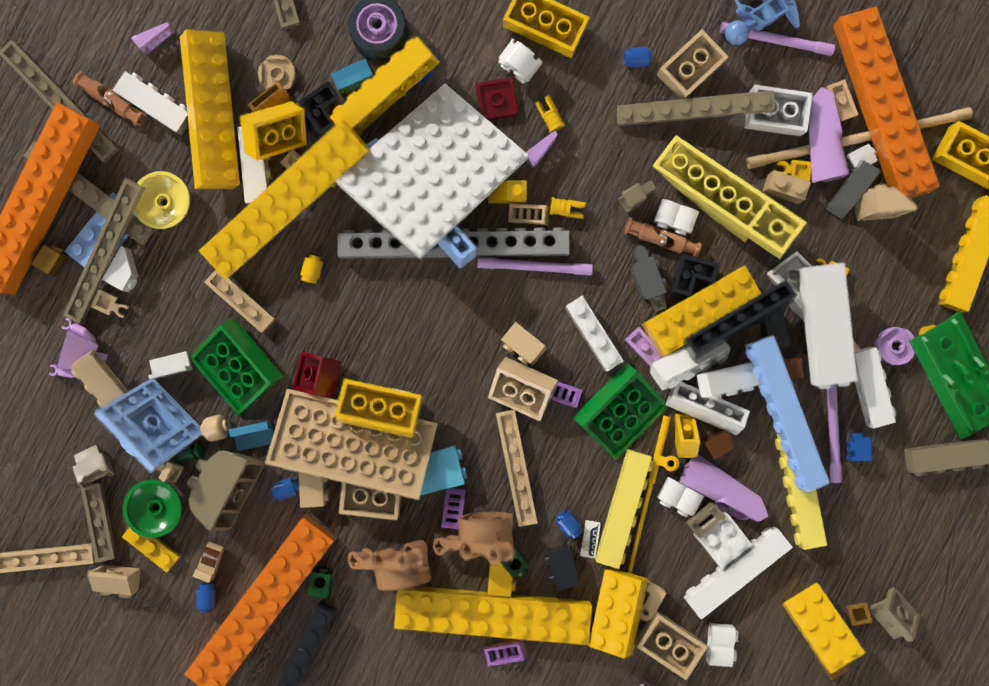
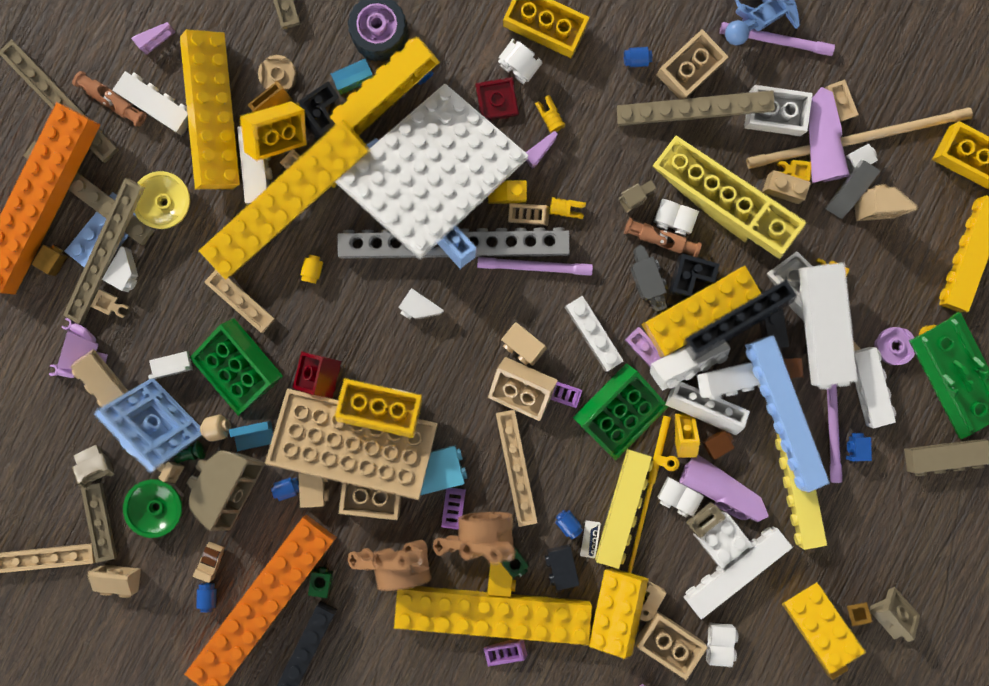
yellow plate [122,527,181,572] -> none
orange brick [833,6,940,199] -> none
none -> white slope [398,288,444,320]

